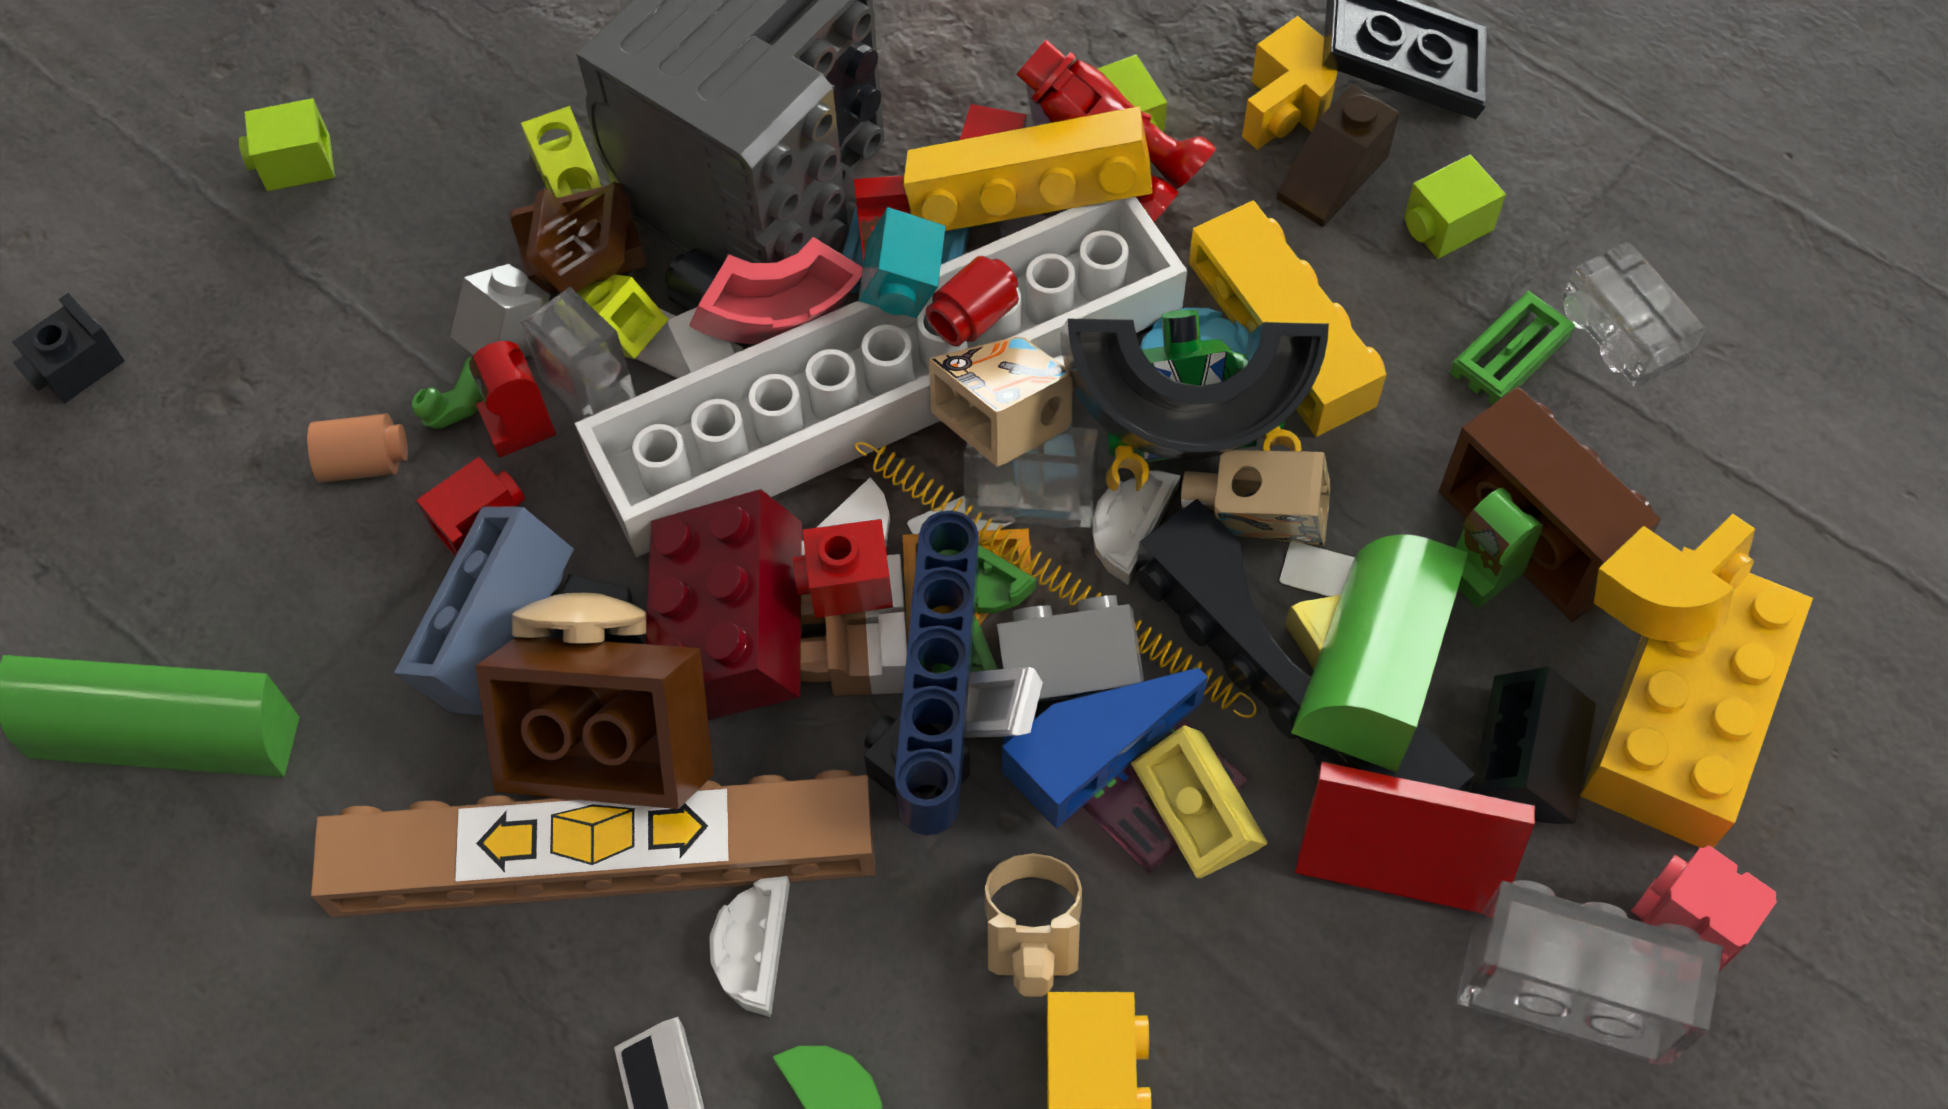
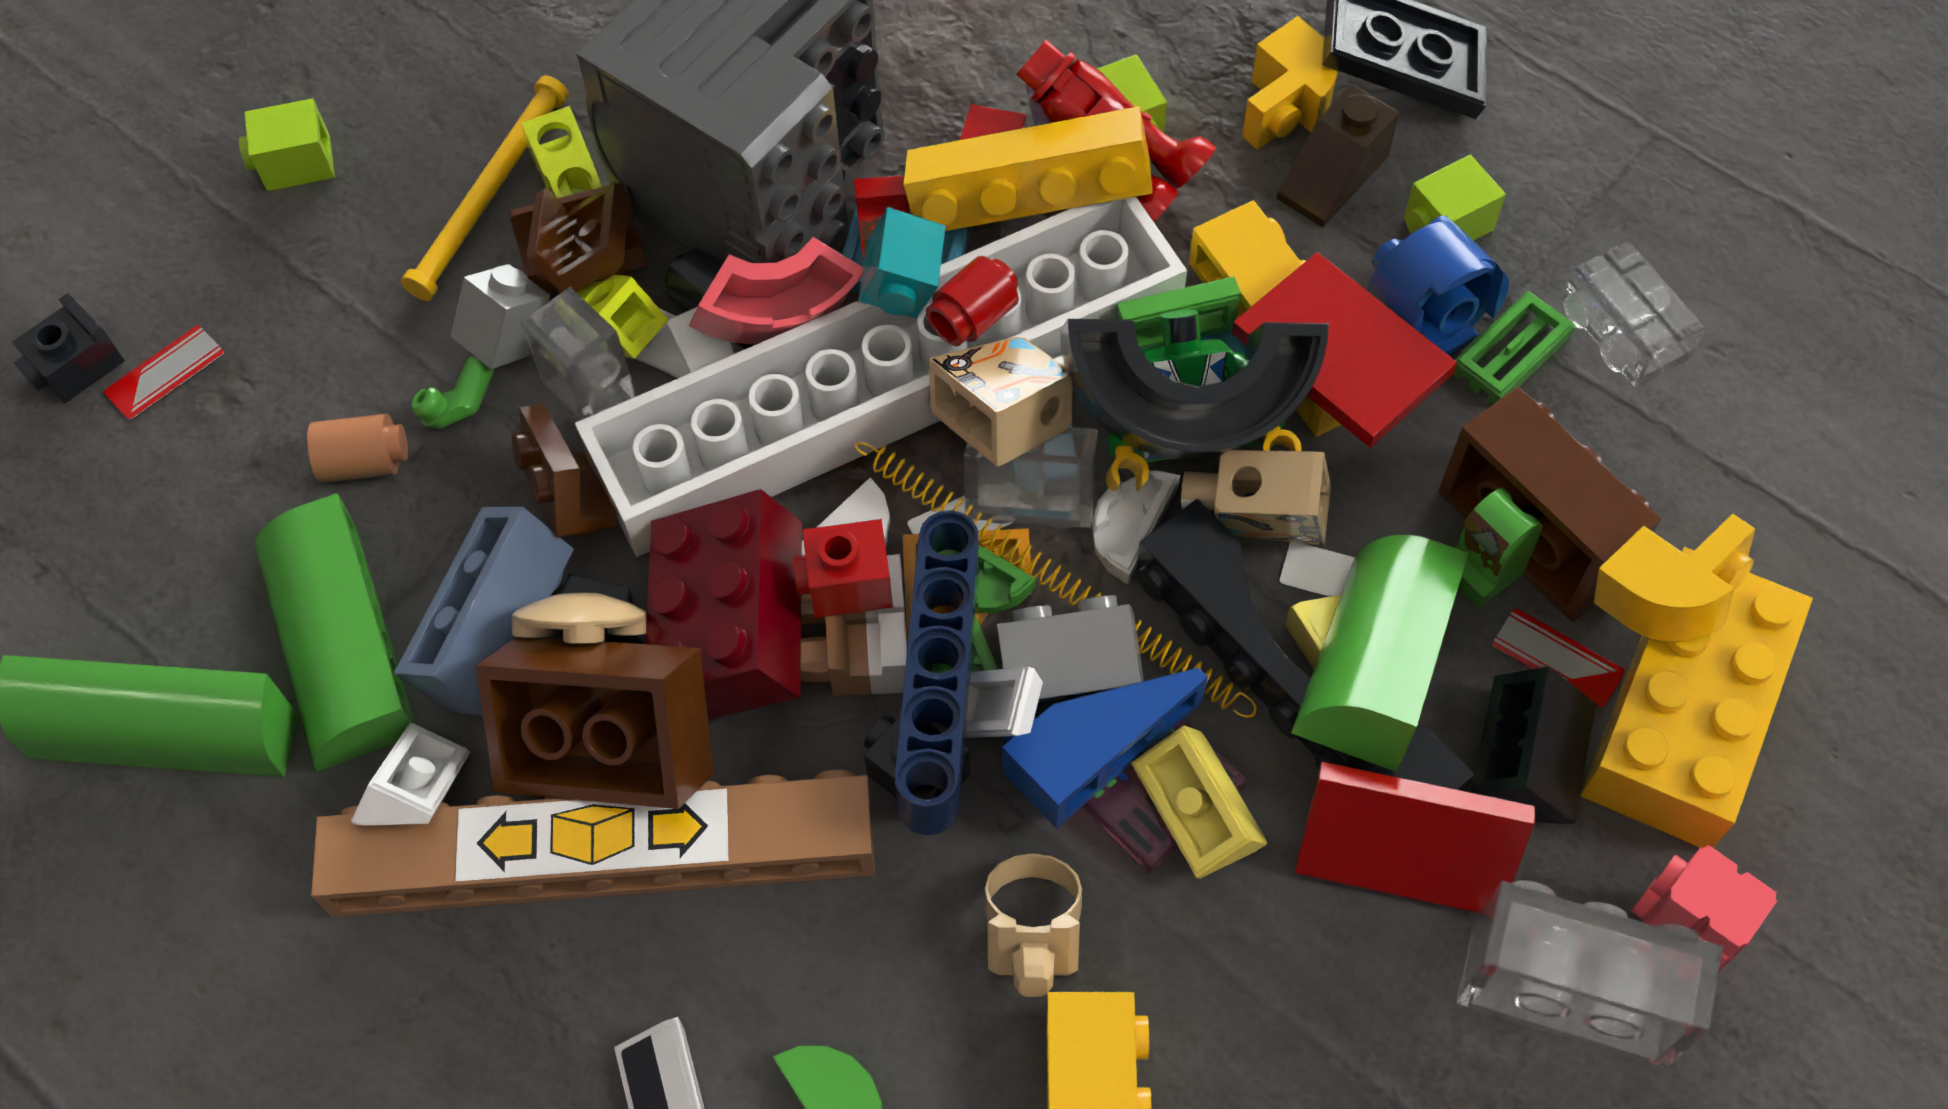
red brick [416,457,526,557] -> none
red leg [469,341,556,458] -> none
white tile [709,876,790,1017] -> none
none -> sticker [104,326,224,419]
none -> bright green brick [255,493,416,772]
none -> white slope [351,723,470,825]
none -> yellow bar [400,75,569,301]
none -> reddish brown bracket [511,404,617,537]
none -> bright green tile [1116,276,1241,350]
none -> red tile [1231,252,1457,448]
none -> blue brick [1367,216,1509,356]
none -> sticker [1492,609,1625,708]

